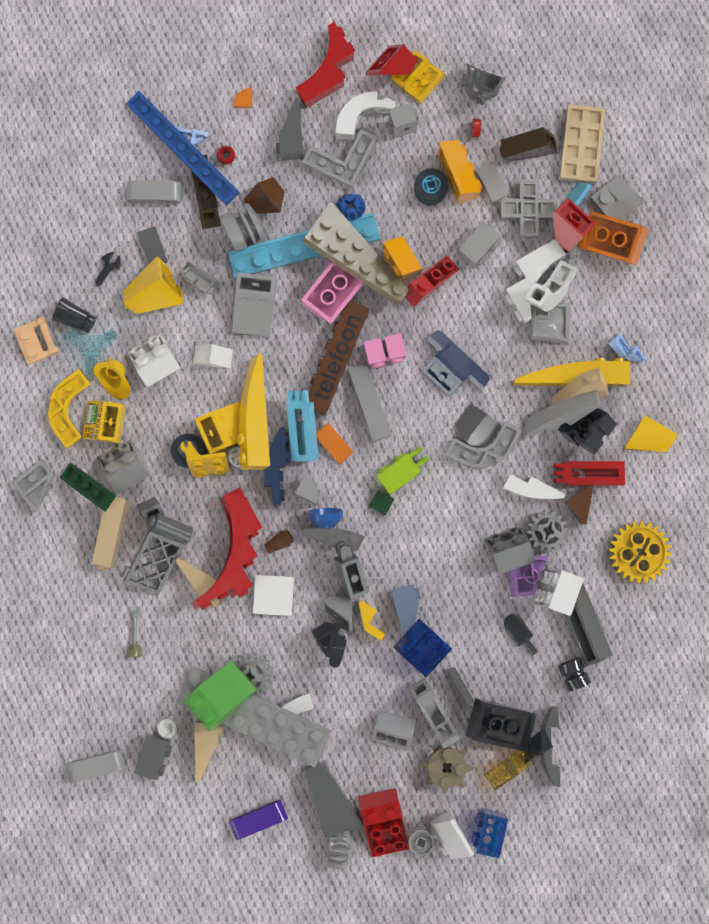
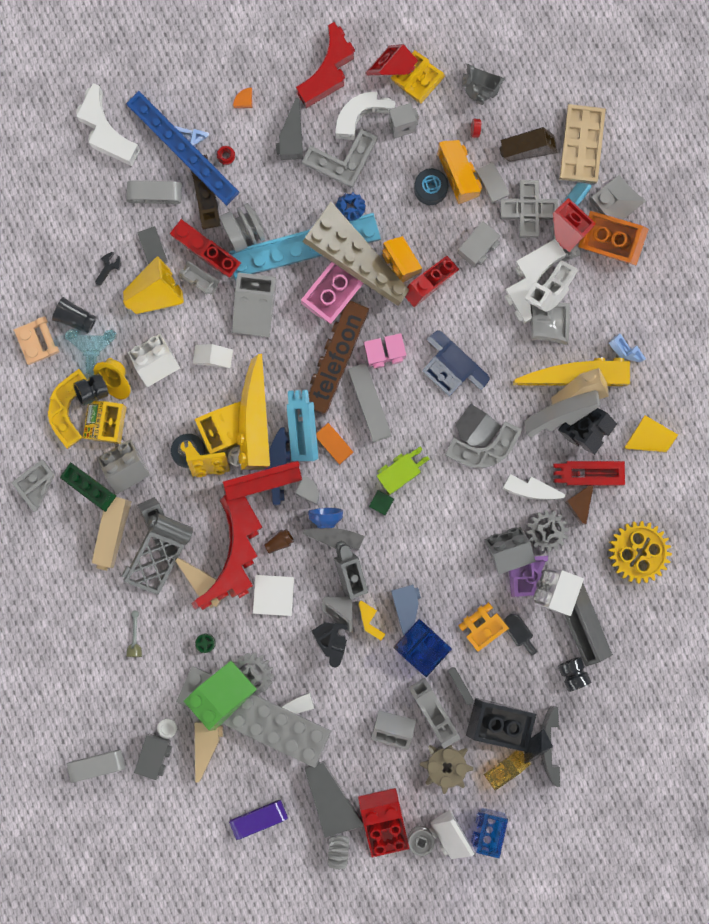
reddish brown slope [244,177,285,214] -> none
none -> black wheel [73,373,109,406]
none -> white arch [76,83,140,166]
none -> red slope [170,219,241,278]
none -> dark green wheel [195,633,216,653]
none -> red fence [222,461,302,501]
none -> light orange plate [458,602,509,652]

